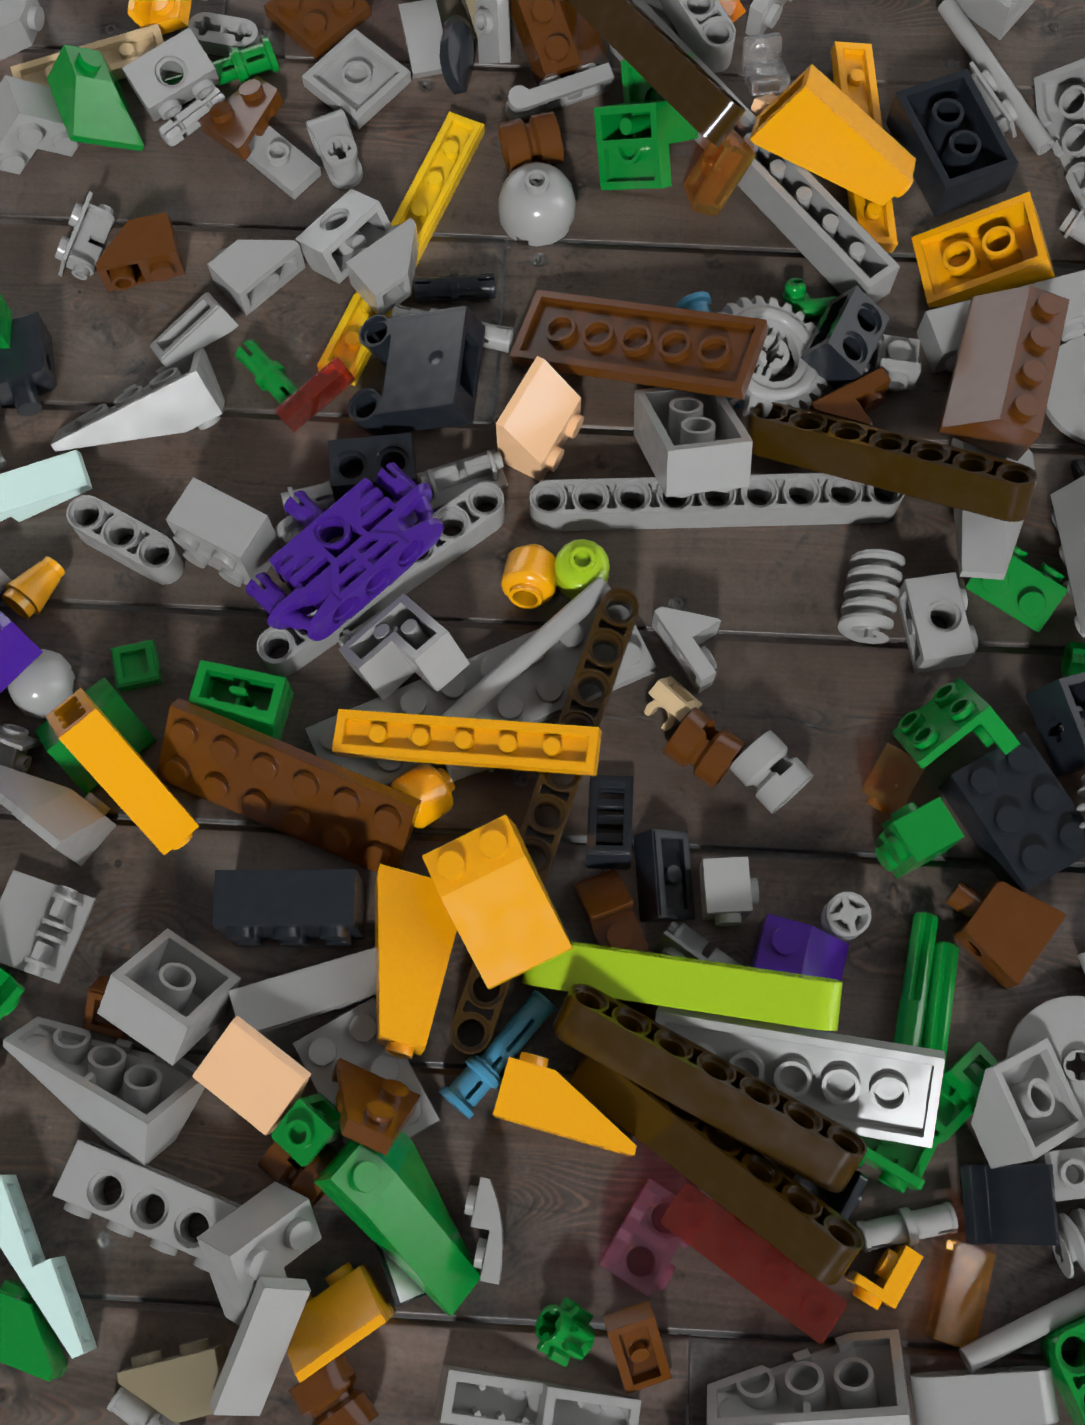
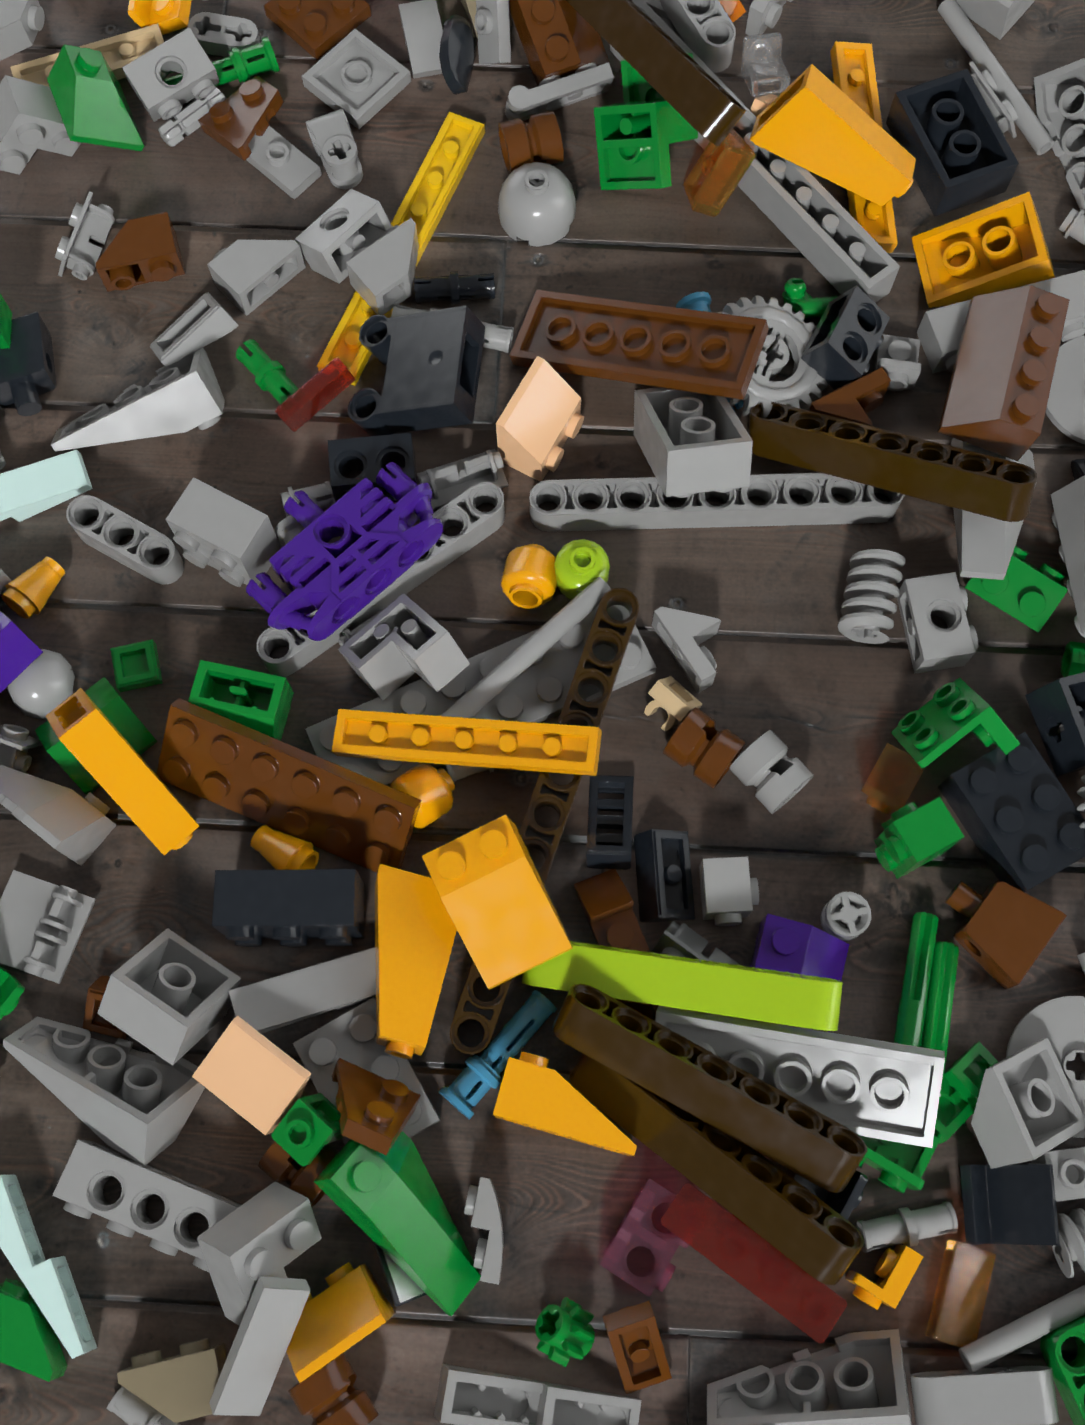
none -> light orange cone [251,825,319,870]

